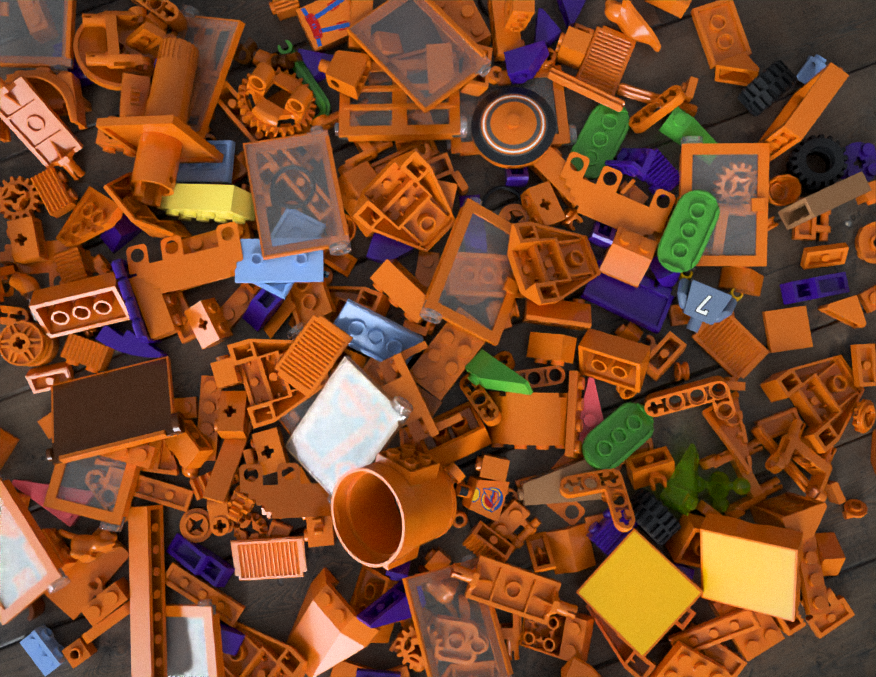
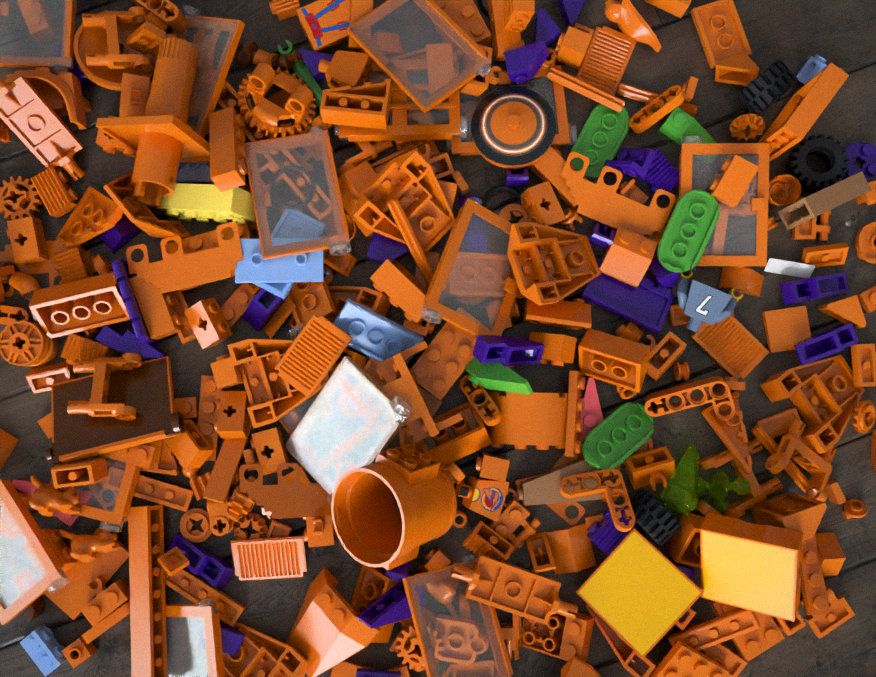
orange beam [514,365,565,388] -> none
none -> orange animal [29,475,81,517]
none -> orange brick [51,457,109,489]
none -> orange connector [67,353,142,420]
none -> orange tile [158,546,189,577]
none -> orange brick [209,106,247,192]
none -> orange wedge [320,78,392,130]
none -> orange axle [387,198,434,288]
none -> dark purple slope [472,335,545,366]
none -> orange brick [709,155,759,208]
none -> orange gear [730,114,765,141]
none -> white sticker [764,258,815,279]
none -> dark purple slope [794,323,859,365]

